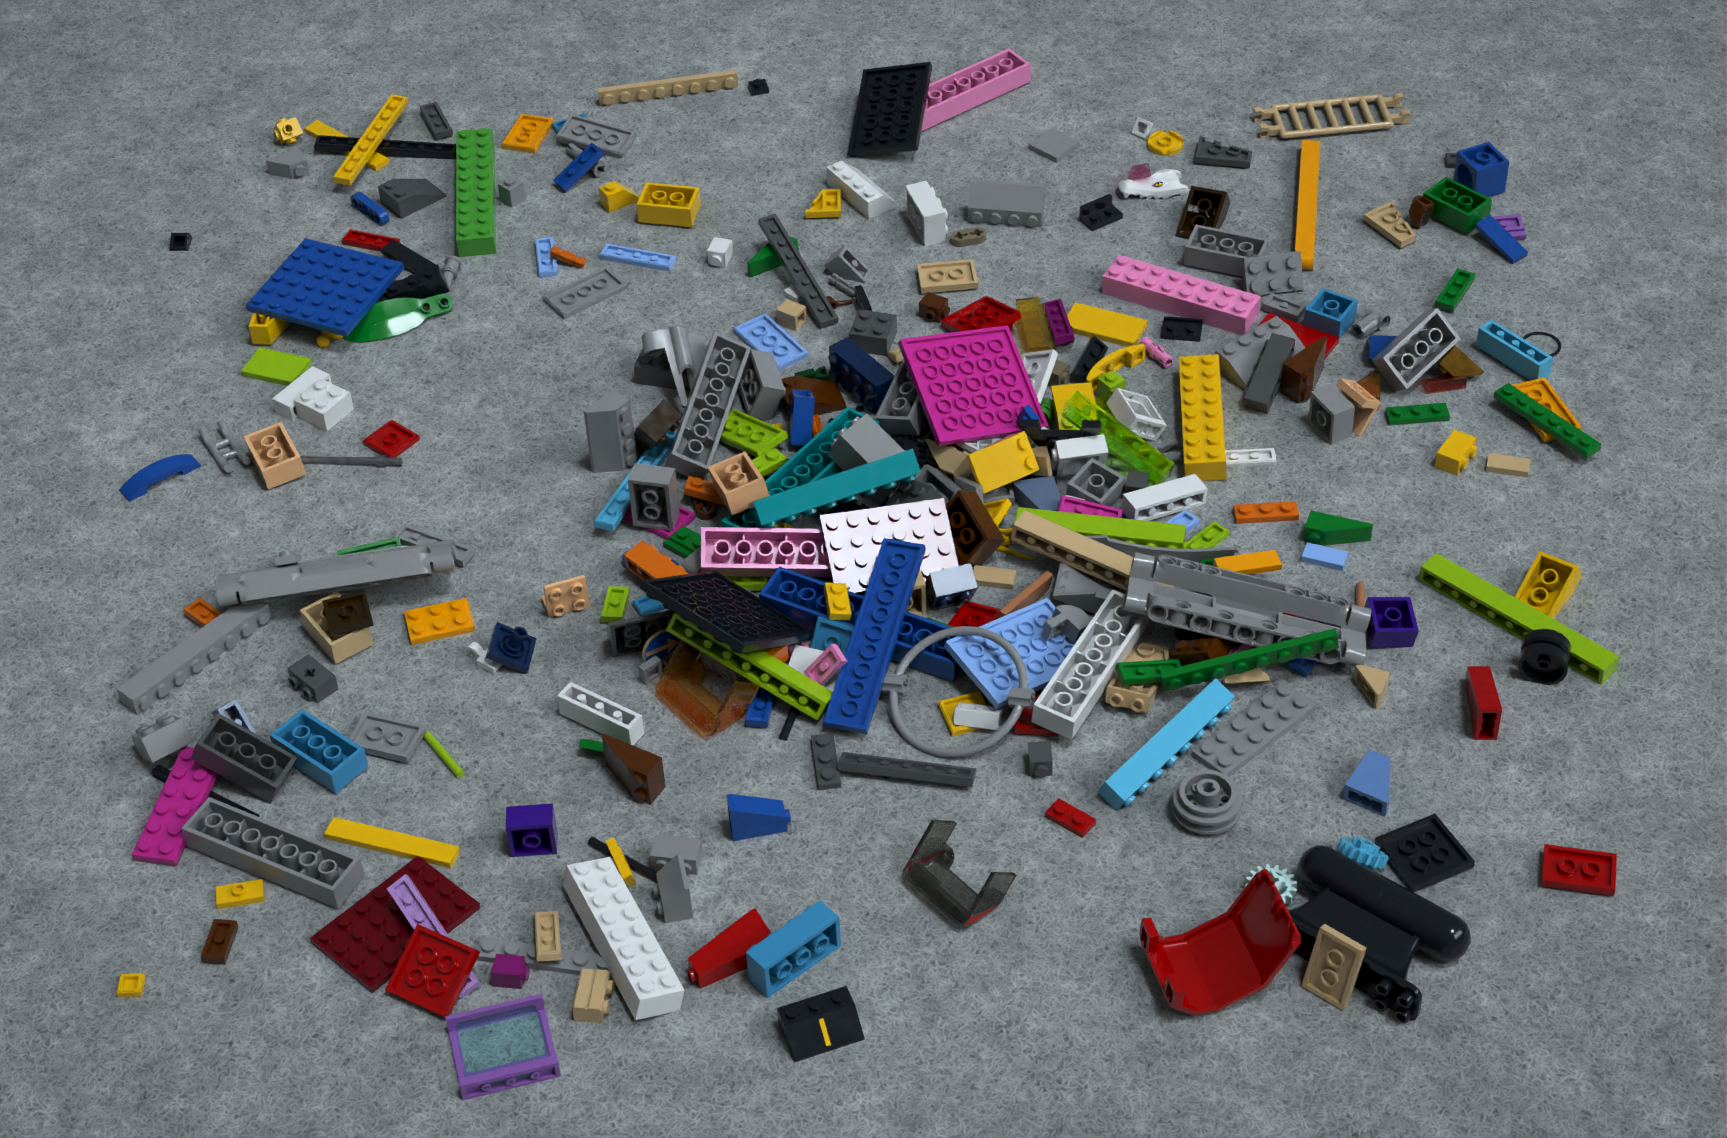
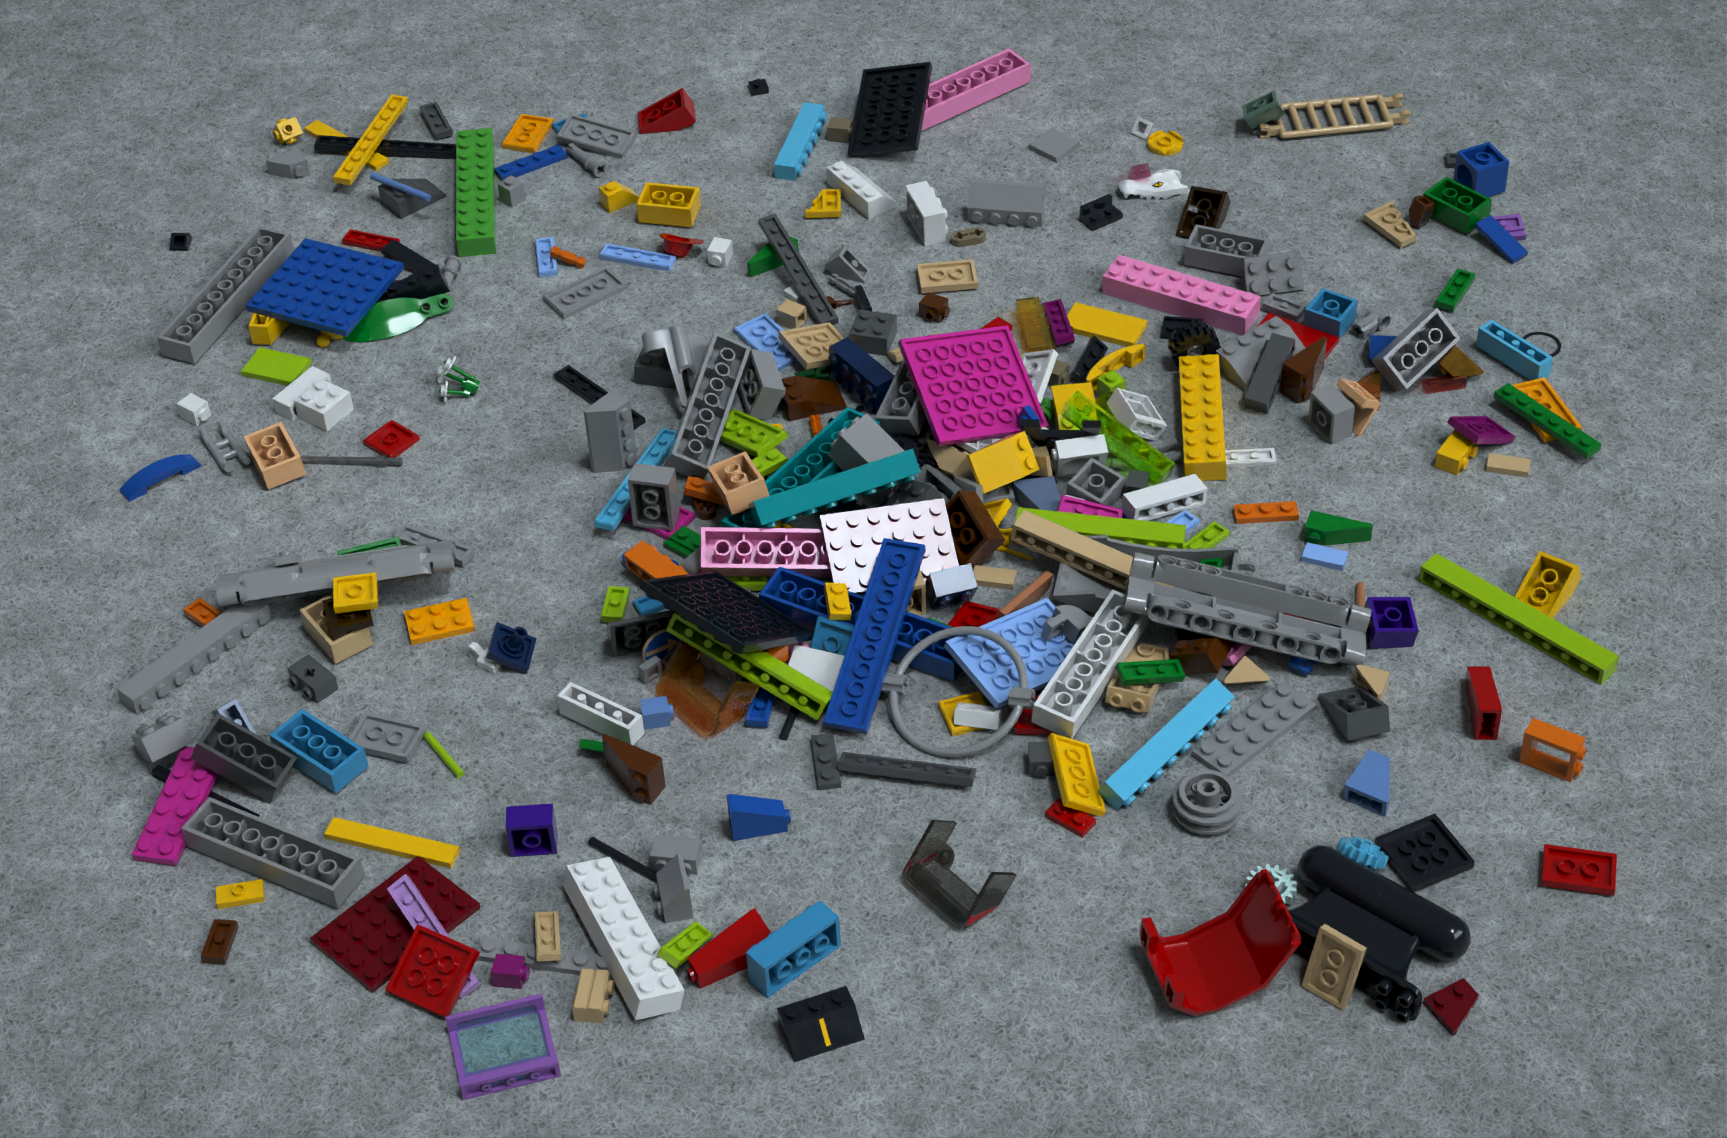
yellow tile [117,973,146,997] -> none
blue beam [350,192,390,226] -> none
light nougat bracket [541,575,590,618] -> none
blue plate [553,143,605,192] -> none
tan plate [597,70,738,106] -> none
yellow plate [606,837,636,887] -> none
dark brown slope [634,399,682,450] -> none
blue slope [789,389,815,448] -> none
bright pink plate [804,644,847,686] -> none
red plate [940,296,1021,332] -> none
bright pink pin [1140,337,1174,368] -> none
green plate [1160,628,1339,691] -> none
dark grey wing [1195,136,1252,168] -> none
light orange tile [1213,550,1282,575] -> none
light orange beam [1295,140,1320,270] -> none
green plate [1385,403,1450,426] -> none
black wheel [1518,629,1571,685] -> none
none -> light grey brick [157,226,294,364]
none -> white brick [177,393,211,426]
none -> yellow plate [333,572,379,614]
none -> medium blue bar [370,172,431,202]
none -> green plant [436,356,480,403]
none -> blue plate [494,145,568,181]
none -> black tile [554,365,646,430]
none -> red slope [638,88,696,134]
none -> medium blue brick [640,696,674,730]
none -> lime tile [657,921,714,968]
none -> red piece [660,233,704,258]
none -> medium azure brick [774,102,828,181]
none -> tan plate [778,322,844,370]
none -> dark tan brick [827,117,853,143]
none -> yellow tile [1047,733,1106,816]
none -> black bush [1168,320,1221,368]
none -> sand green slope [1242,90,1285,130]
none -> dark grey slope [1319,686,1390,741]
none -> dark red wing [1423,978,1479,1036]
none -> magenta tile [1447,416,1515,444]
none -> orange window [1519,718,1587,782]

